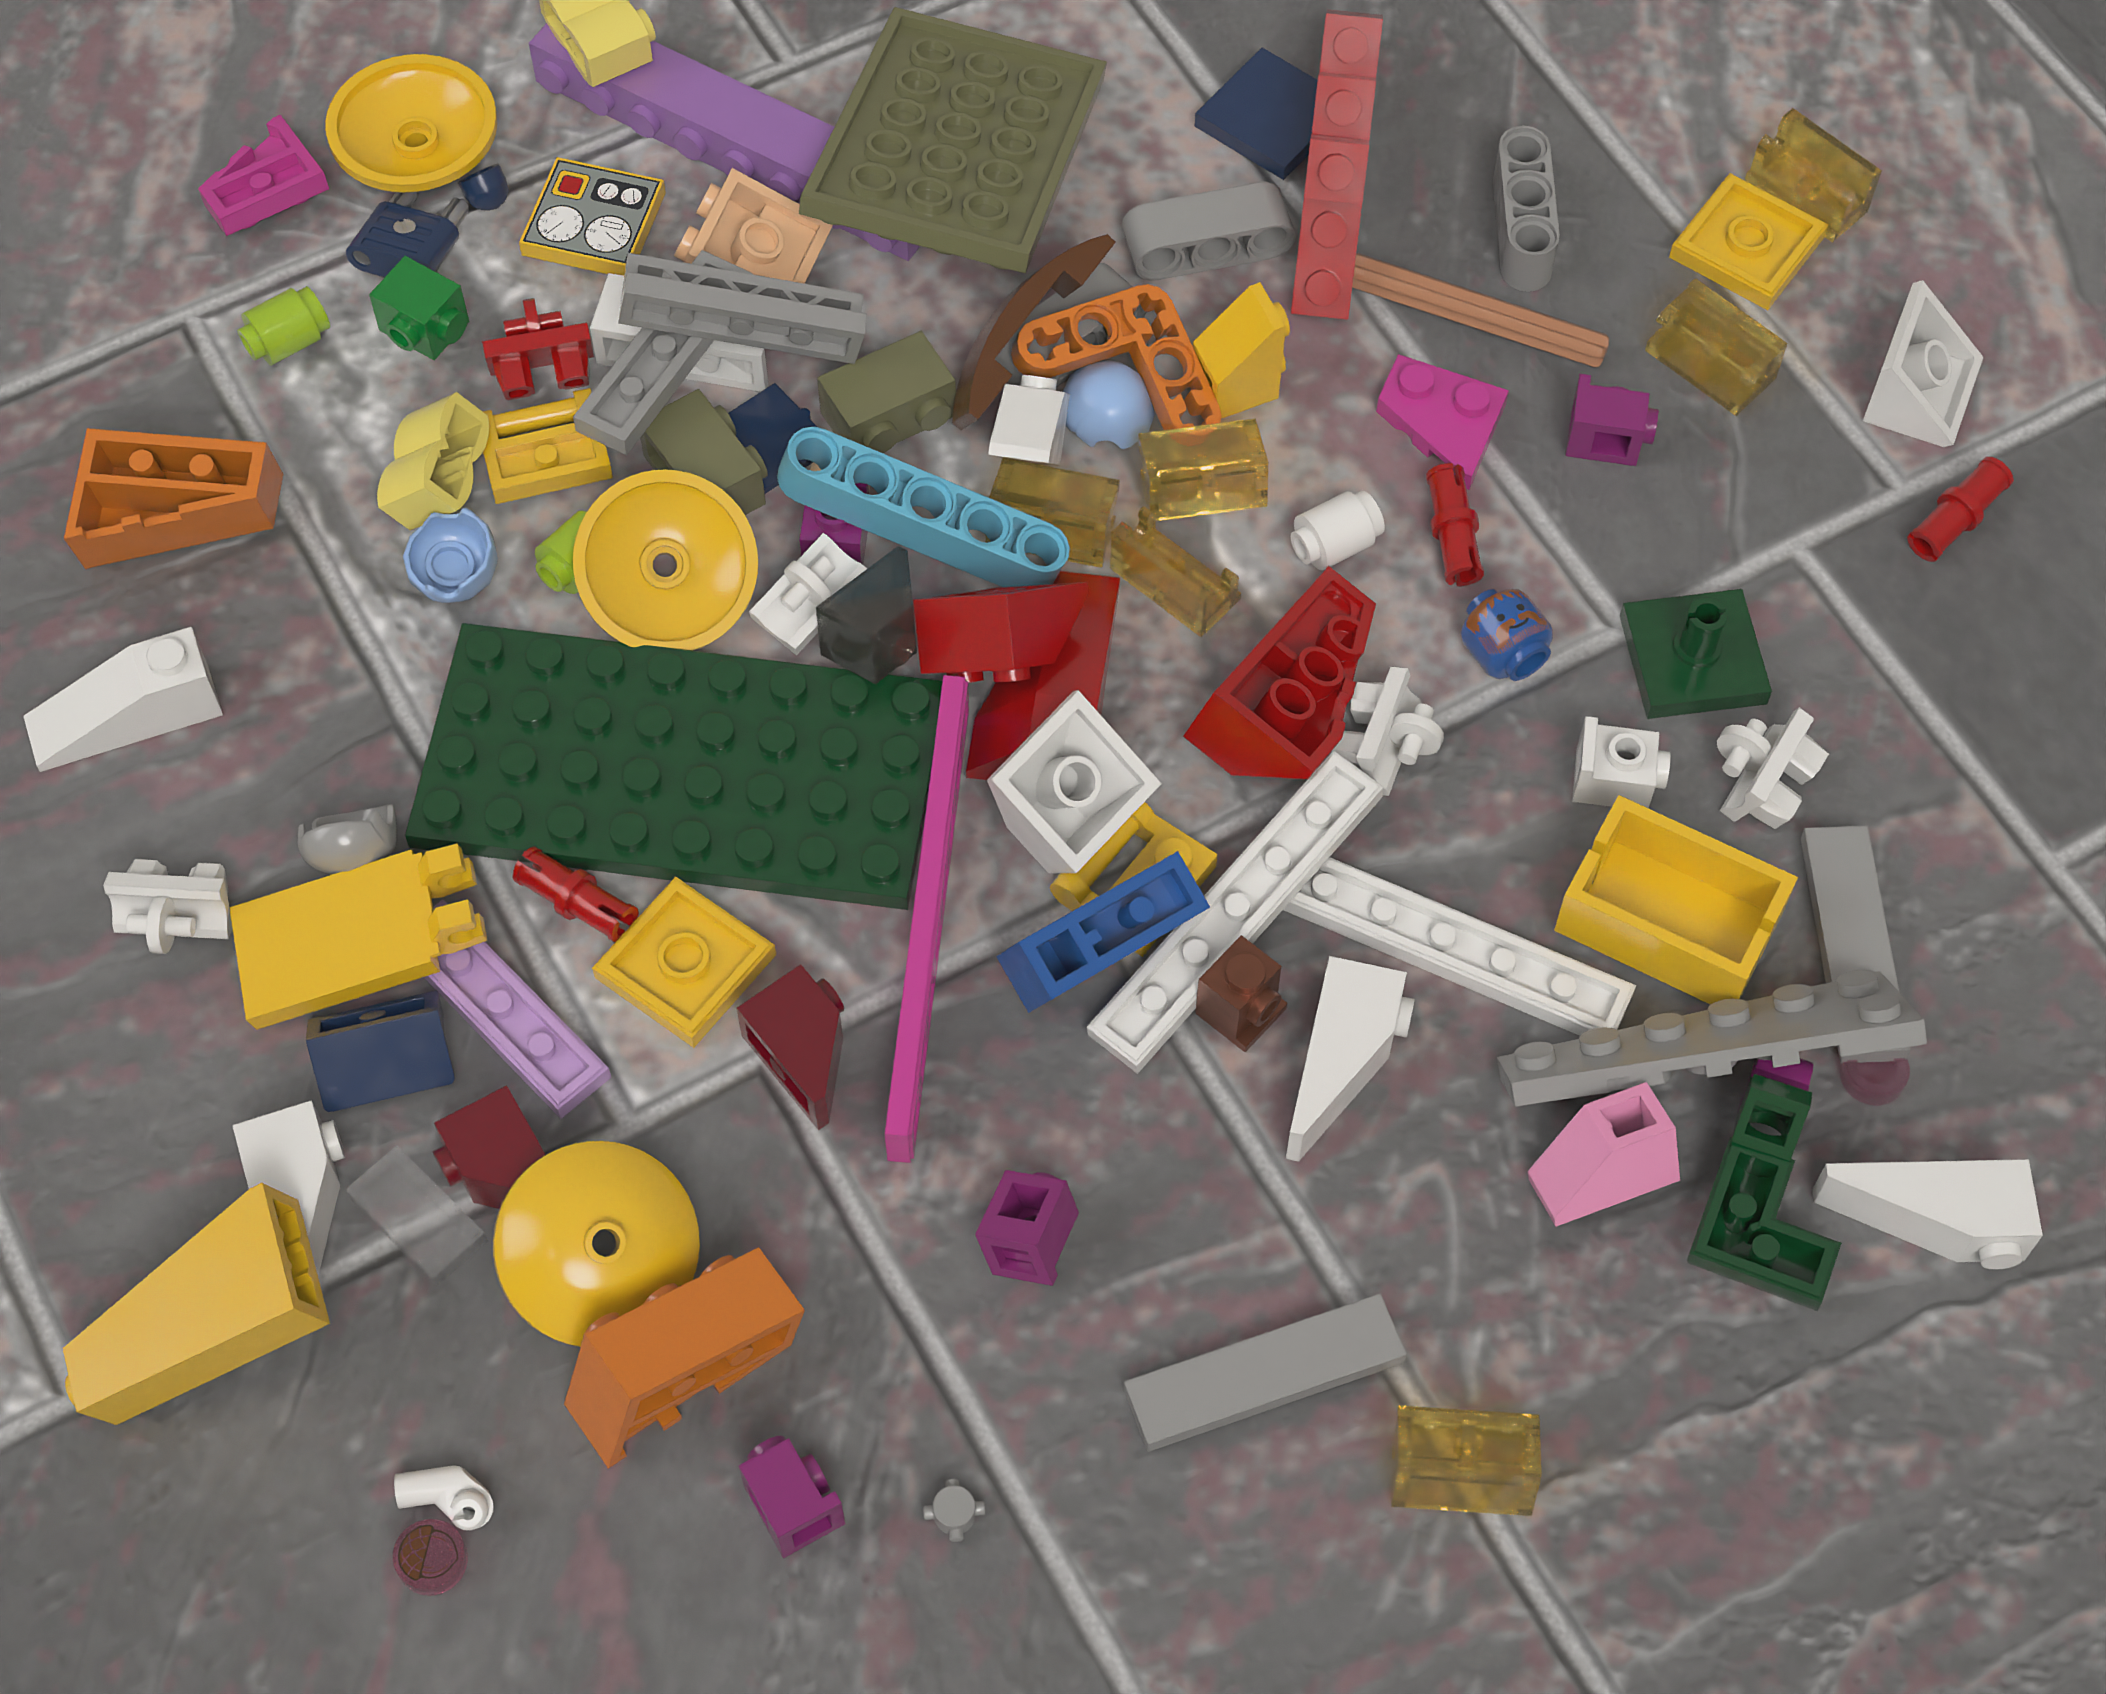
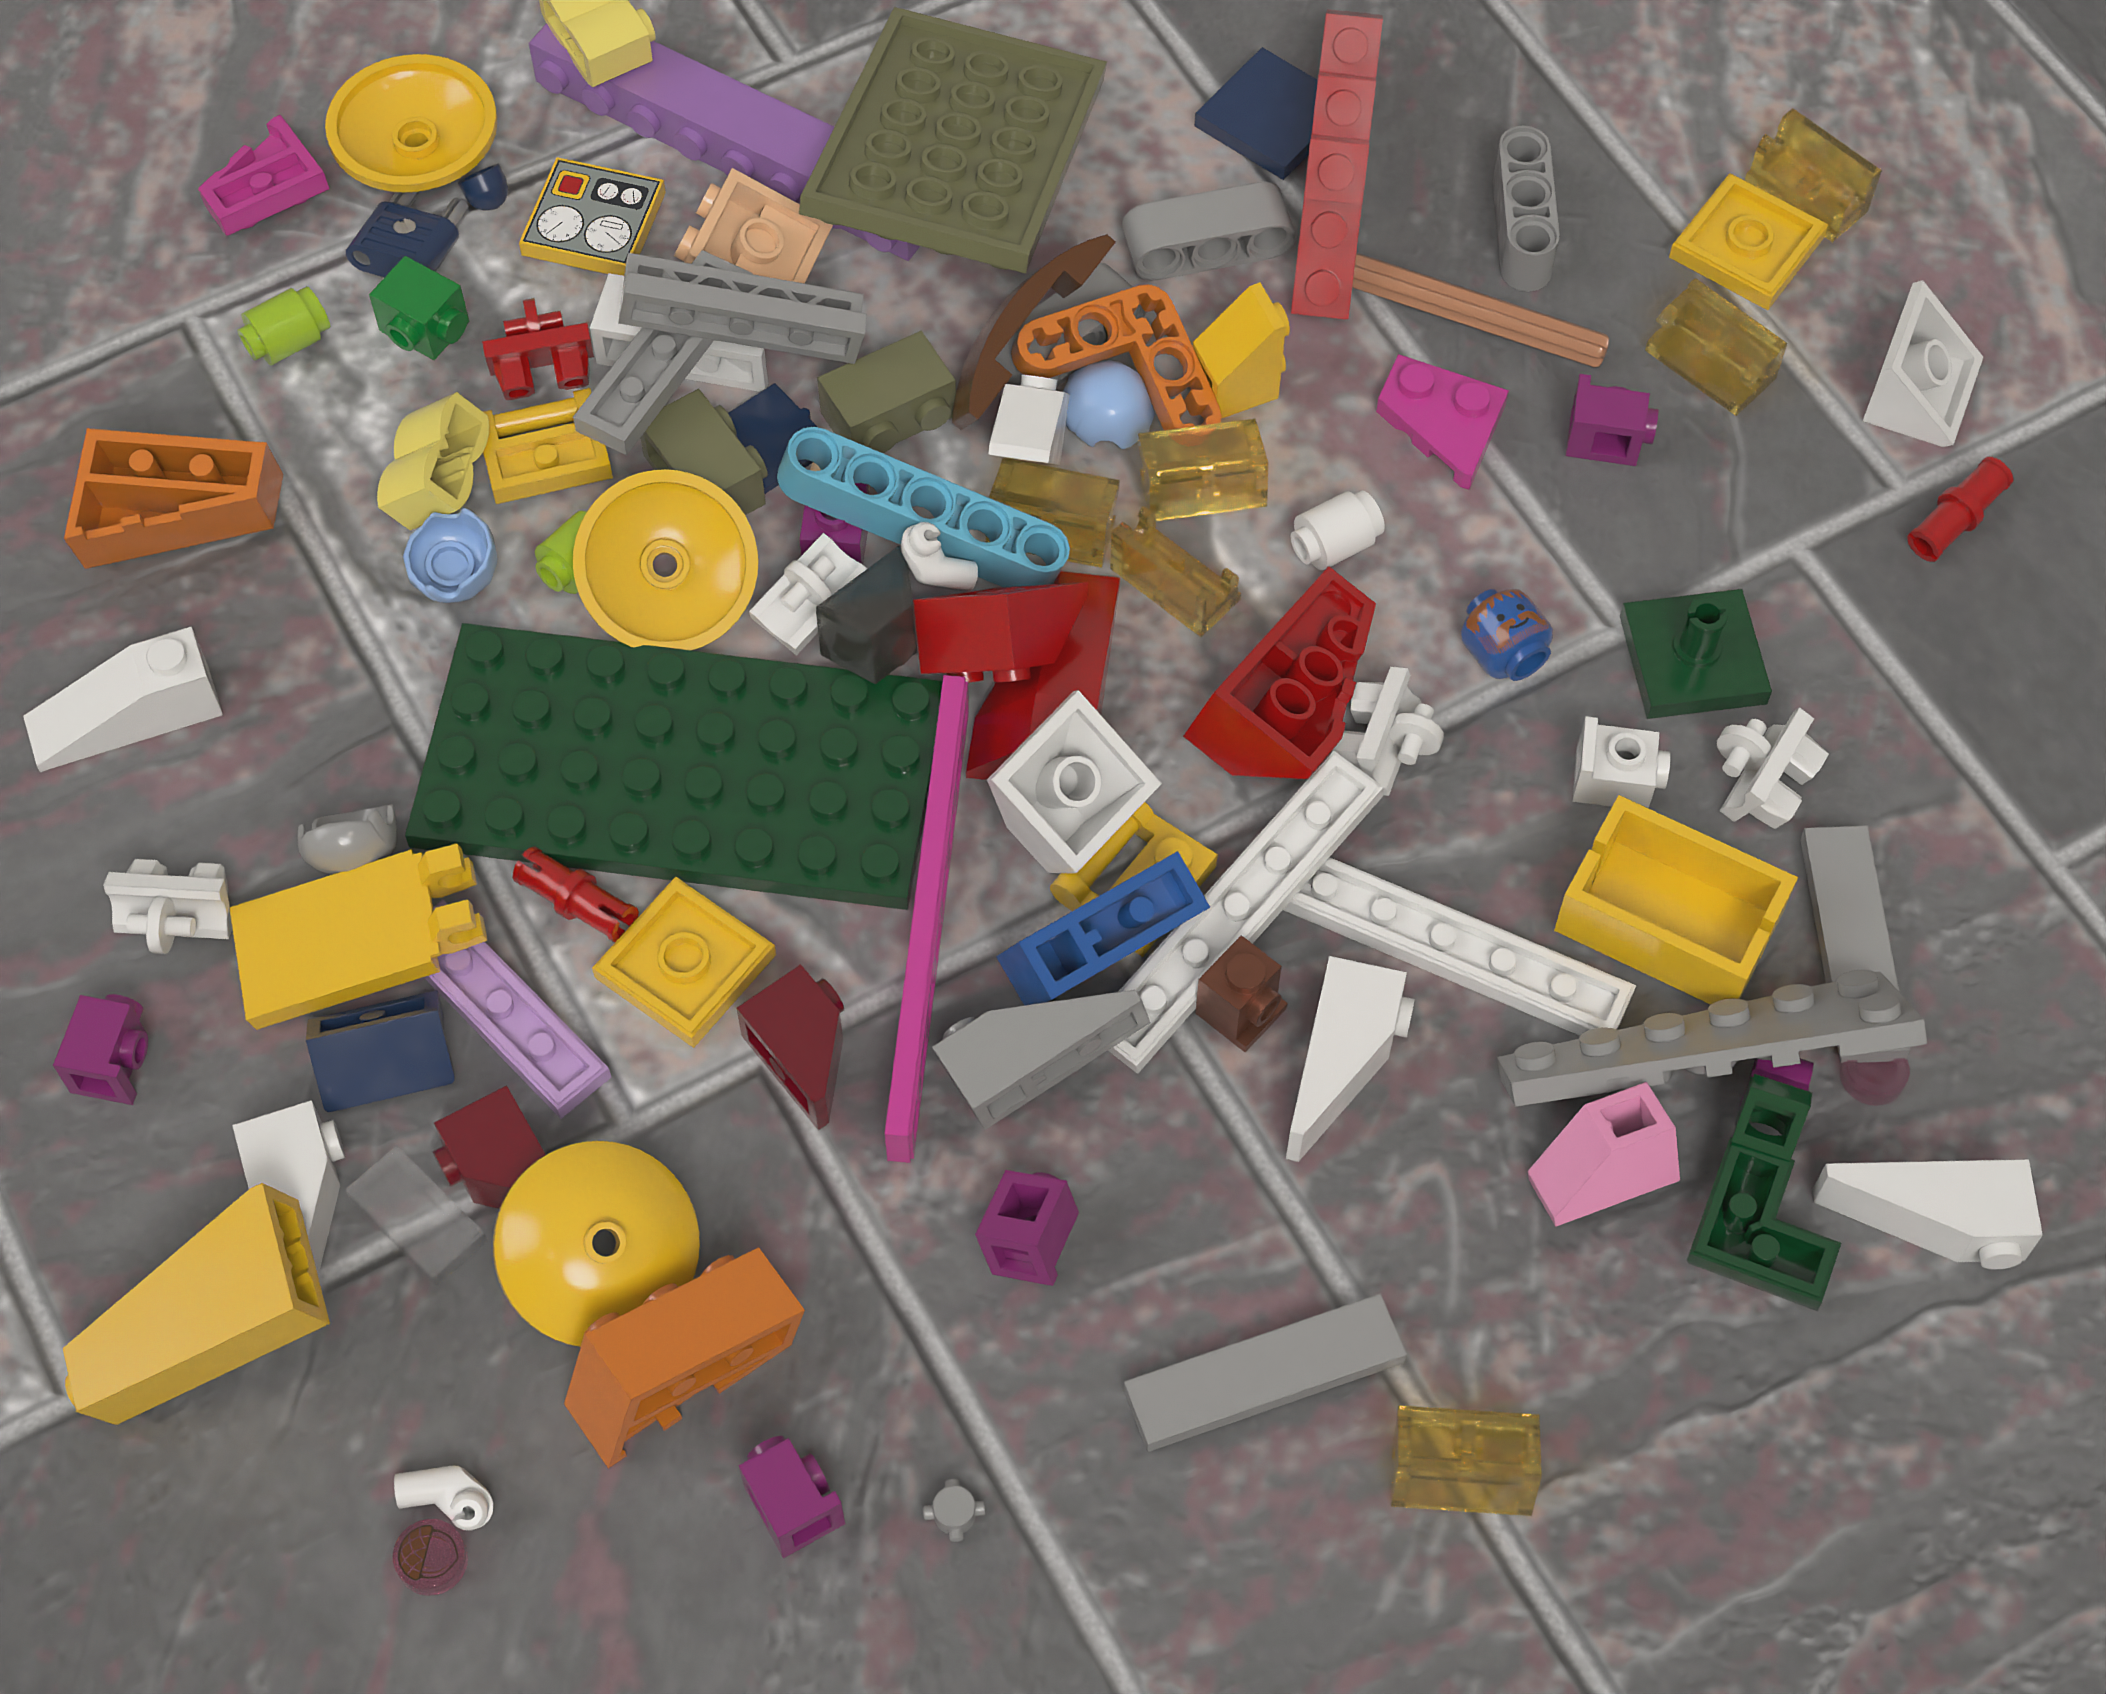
red pin [1426,463,1484,587] -> none
none -> magenta brick [53,994,148,1105]
none -> white arm [901,522,978,591]
none -> light grey slope [932,990,1151,1130]

